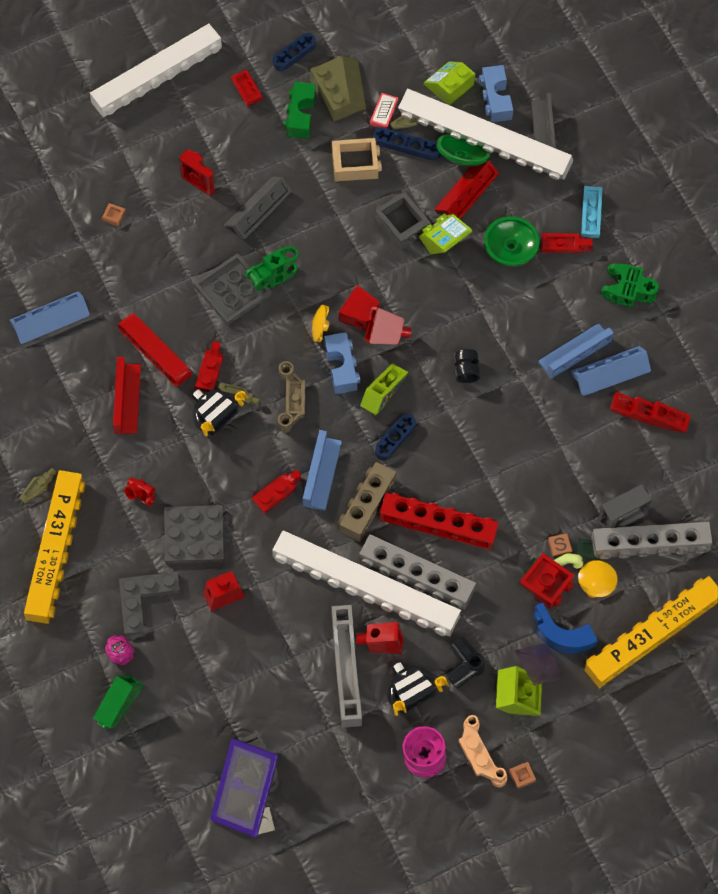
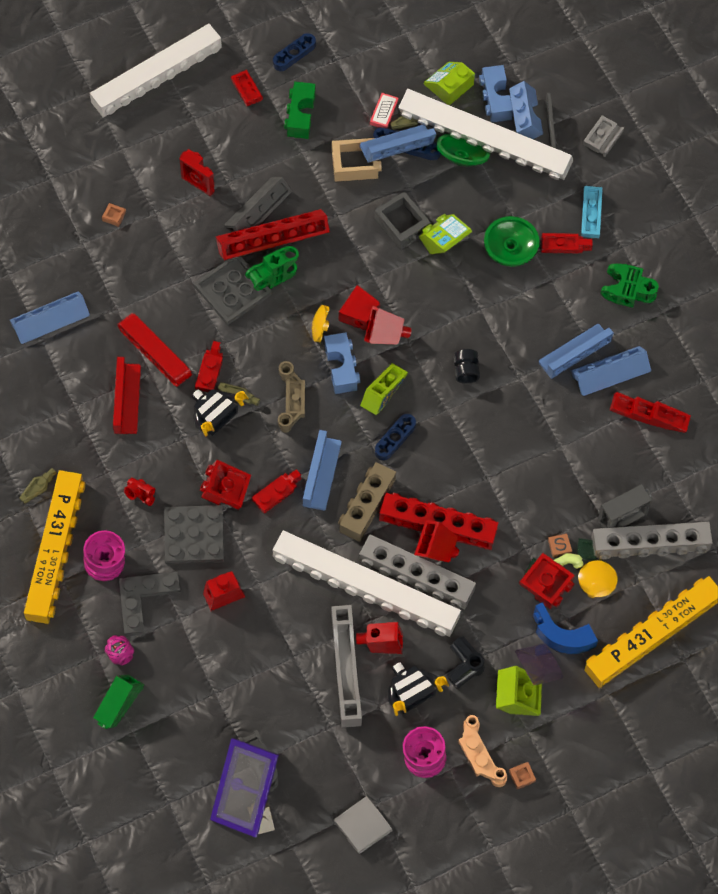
olive wedge [310,56,366,122] -> none
red panel [434,160,499,219] -> none
none -> dark pink wheel [83,530,125,581]
none -> red plate [200,460,251,510]
none -> red brick [216,209,330,260]
none -> light grey slope [333,796,393,854]
none -> medium blue panel [360,125,436,163]
none -> red torso [414,520,459,563]
none -> medium blue arch [509,81,543,139]
none -> light grey plate [583,115,624,157]

